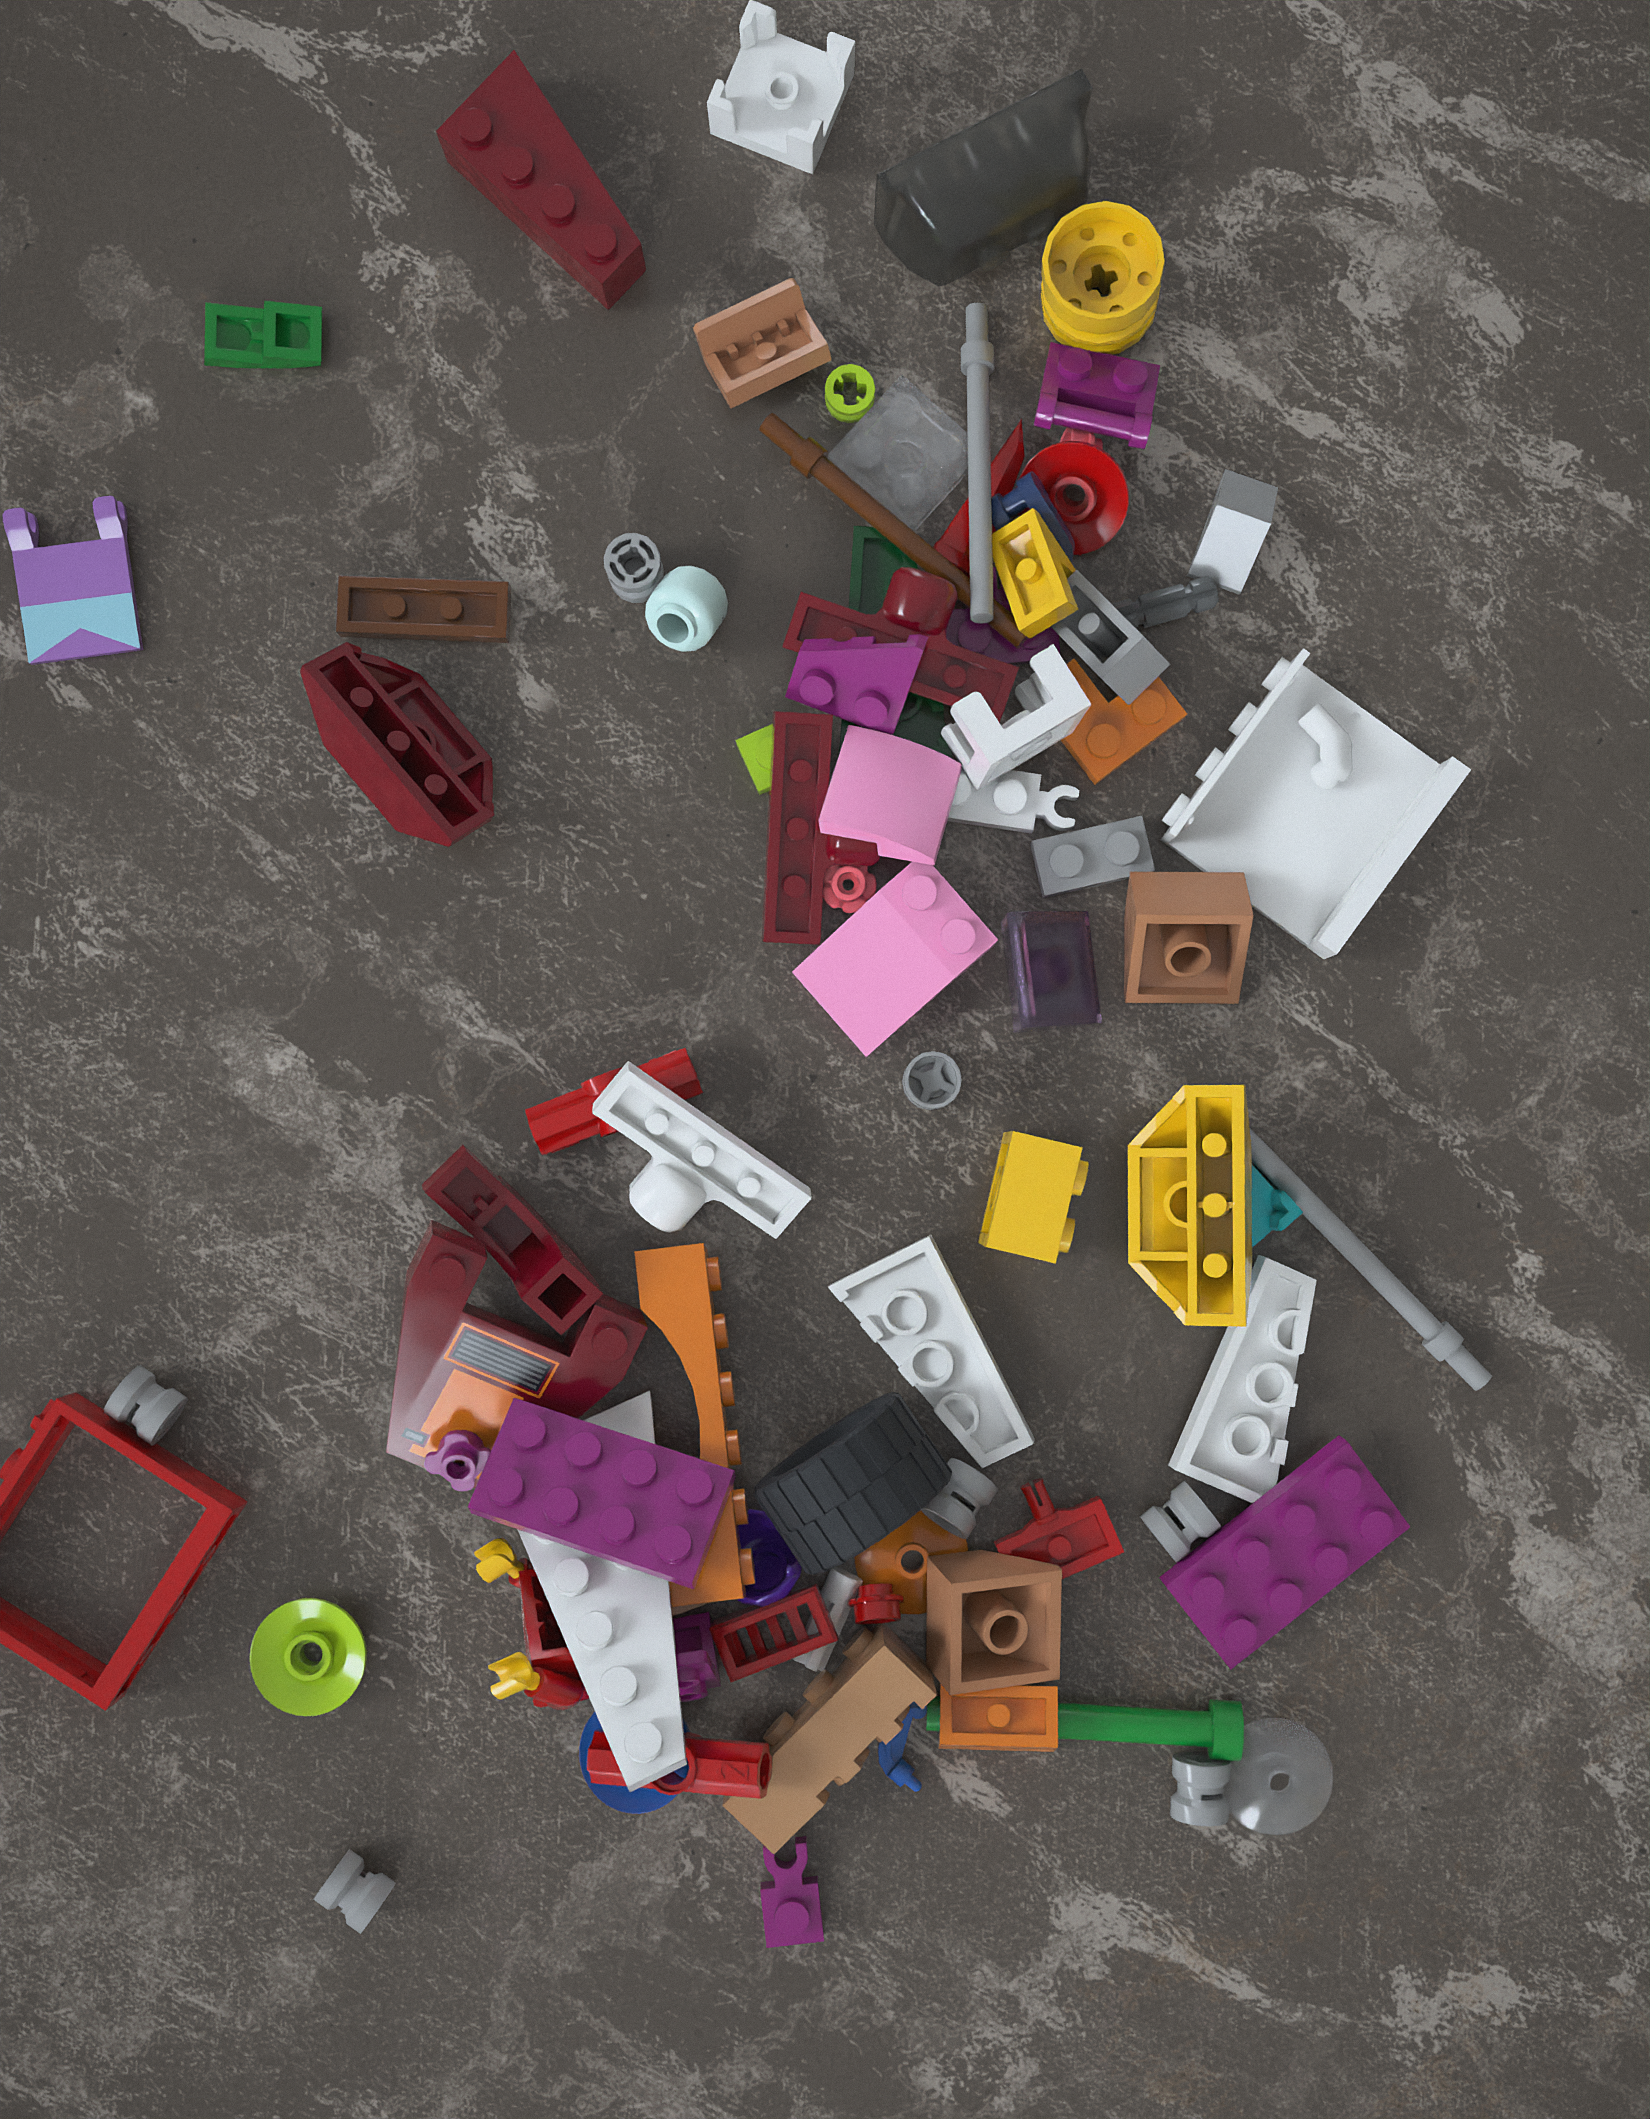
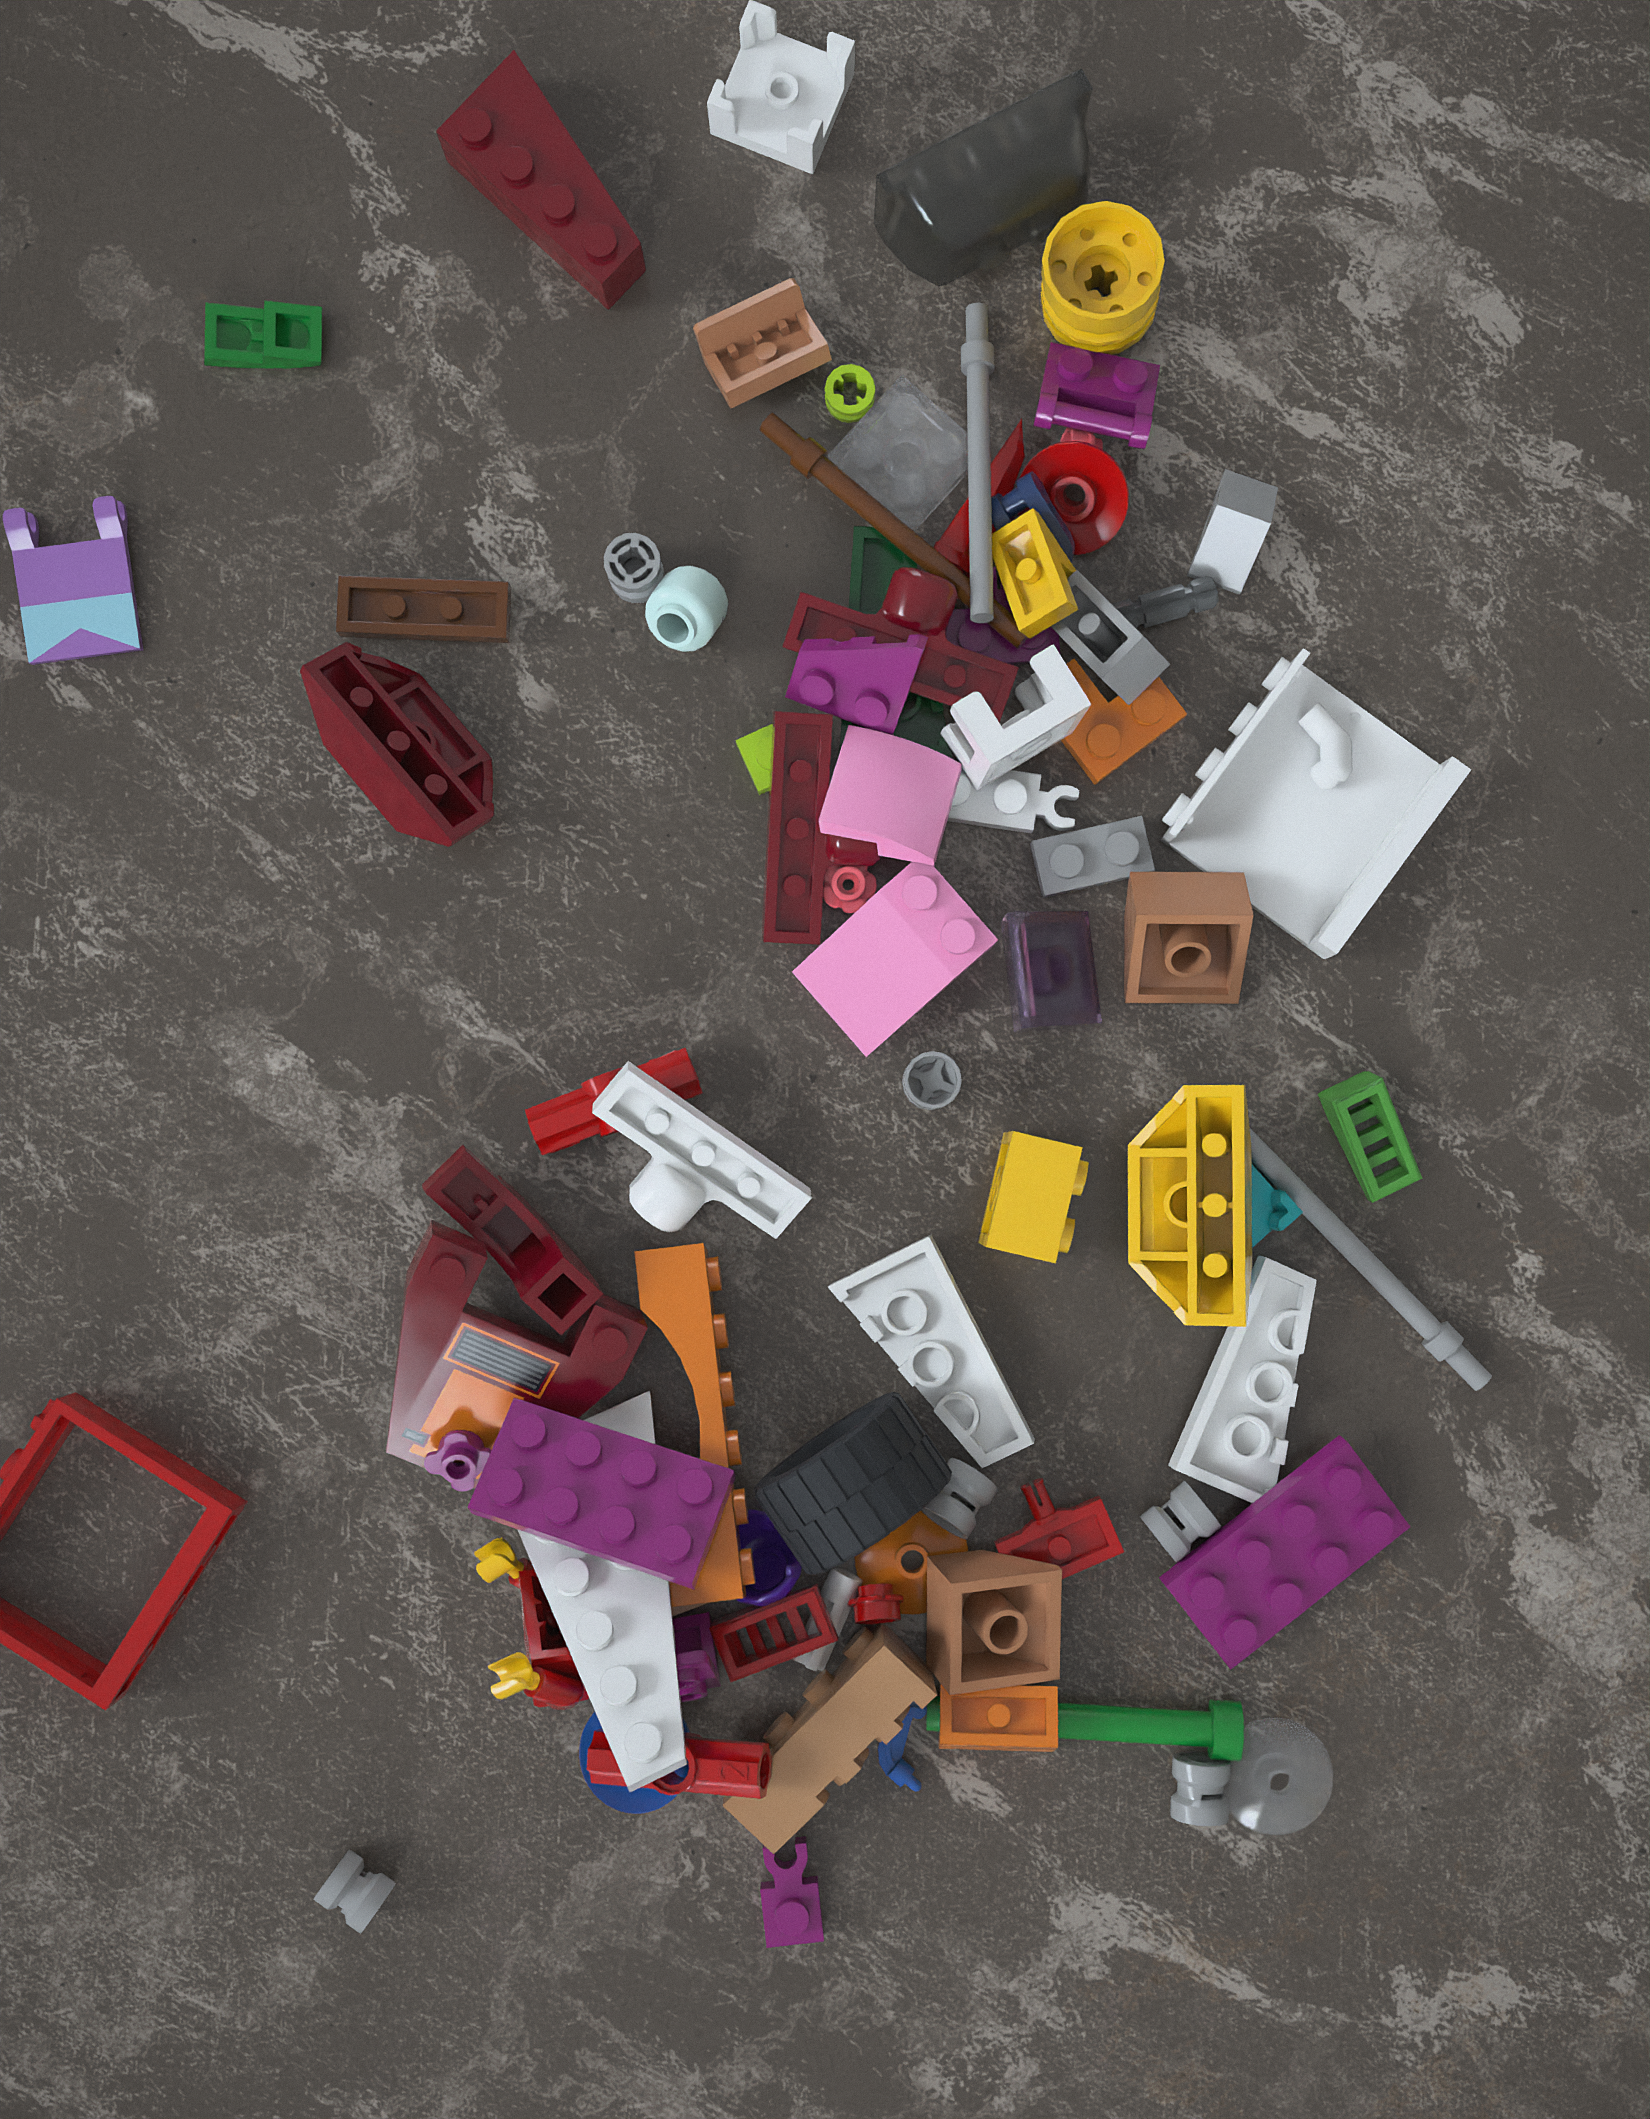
light grey wheel [104,1365,188,1446] -> none
lime dish [250,1598,367,1716] -> none
none -> bright green slope [1318,1071,1422,1203]

